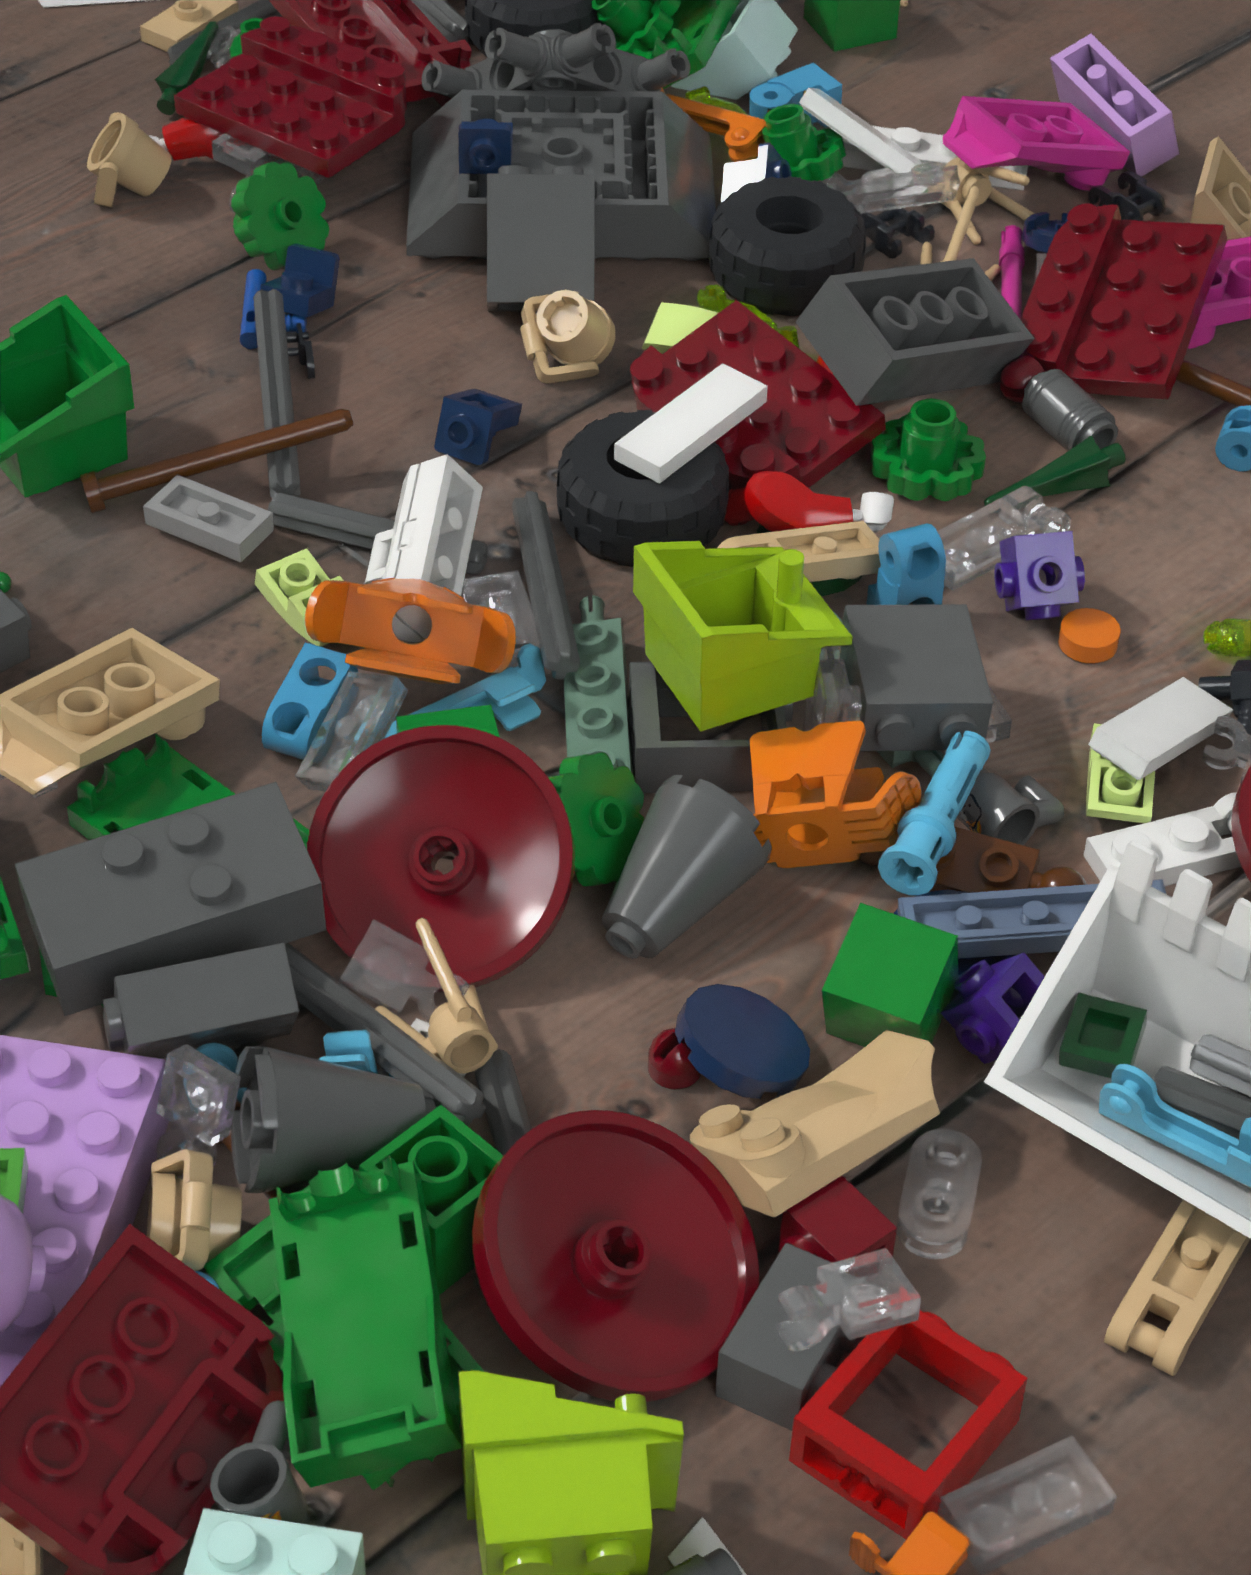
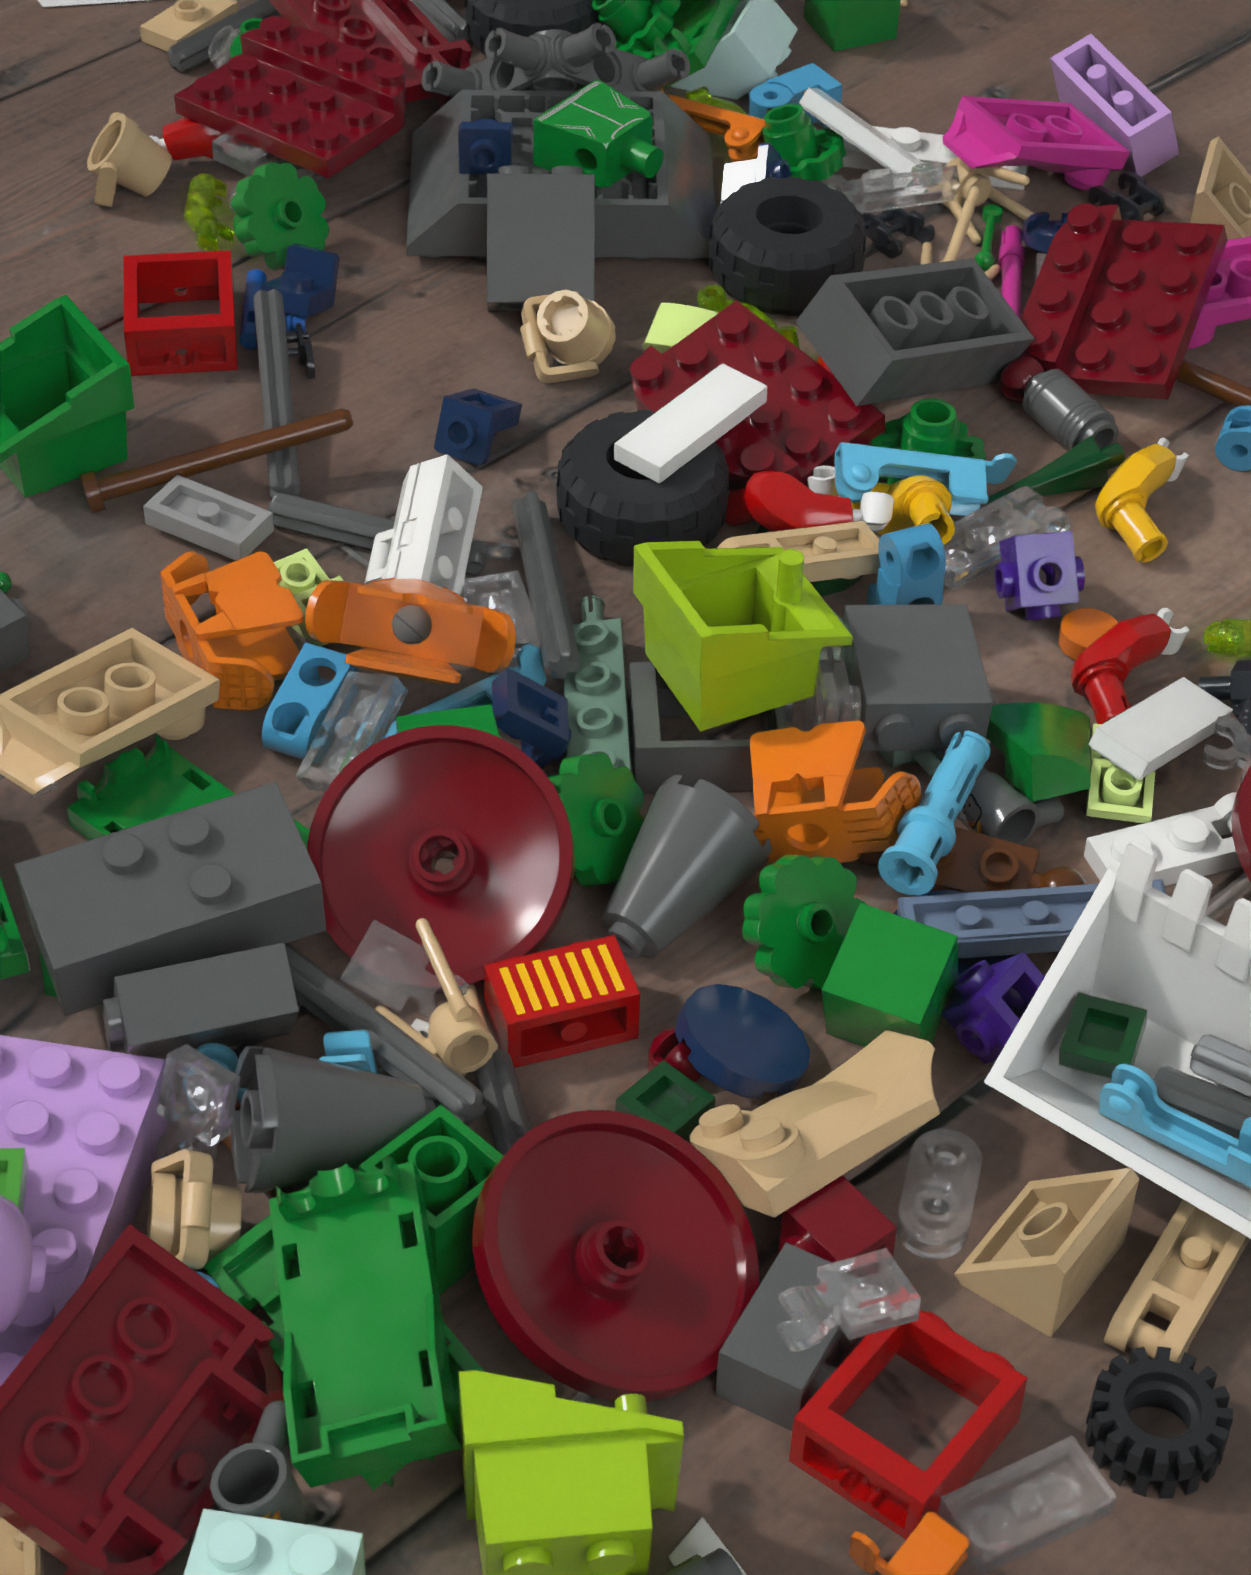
dark green piece [155,21,218,115] -> none
none -> red window [123,250,238,376]
none -> orange piece [160,551,303,710]
none -> clear neon green arm [183,173,234,251]
none -> red brick [484,935,640,1068]
none -> dark blue bracket [492,667,571,769]
none -> green torso [533,79,664,188]
none -> dark green plate [616,1060,716,1140]
none -> green plant [742,854,866,989]
none -> yellow arm [807,466,955,545]
none -> medium azure piece [835,442,1017,517]
none -> tan slope [954,1168,1139,1338]
none -> green hinge [975,204,1003,271]
none -> green slope [986,702,1091,802]
none -> red arm [1071,608,1190,724]
none -> black tyre [1085,1346,1233,1499]
none -> yellow arm [1095,438,1189,563]

